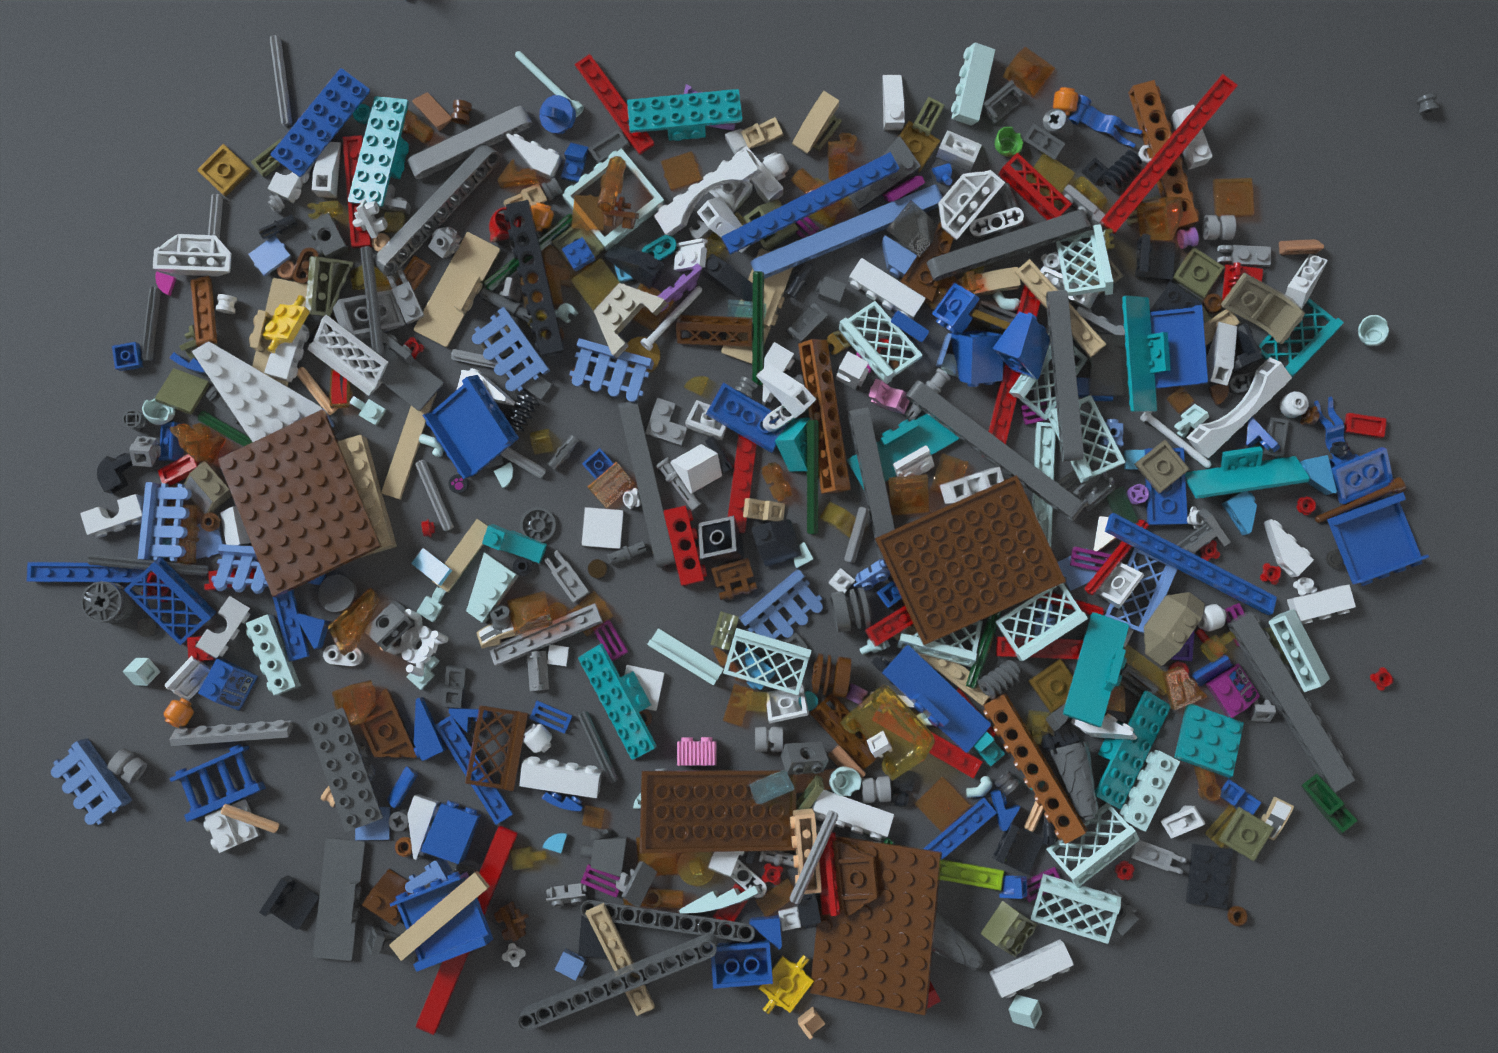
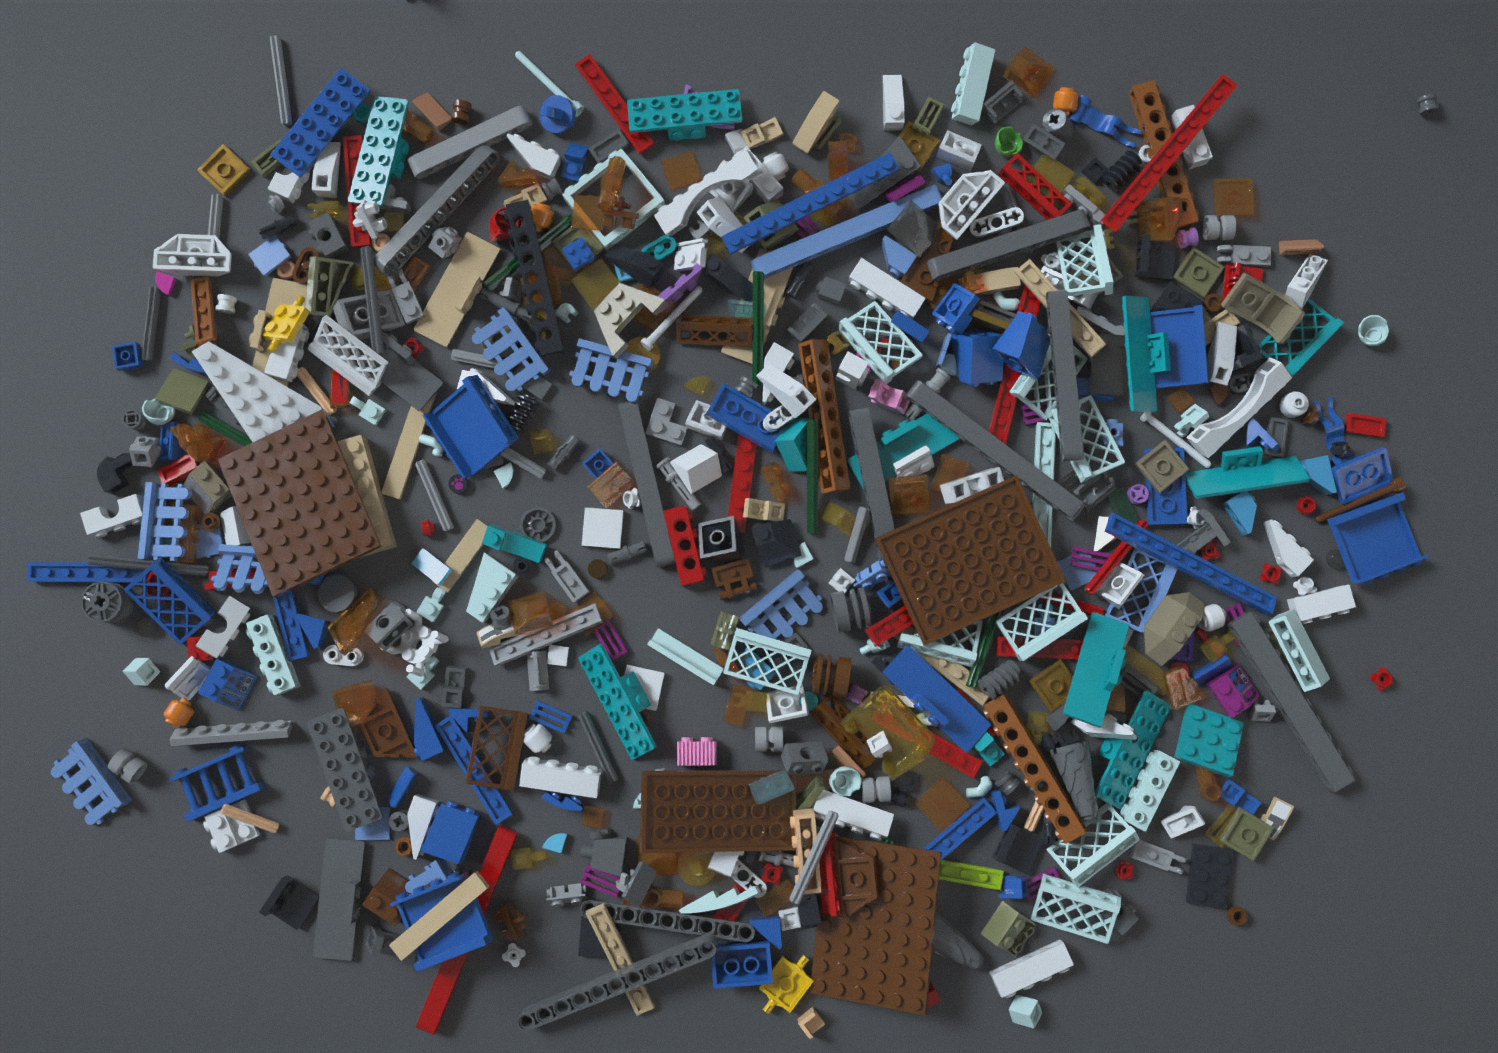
medium blue brick [555,948,587,981] -> none
medium azure tile [1124,450,1145,470] -> none
dark green slope [1301,773,1358,835] -> none

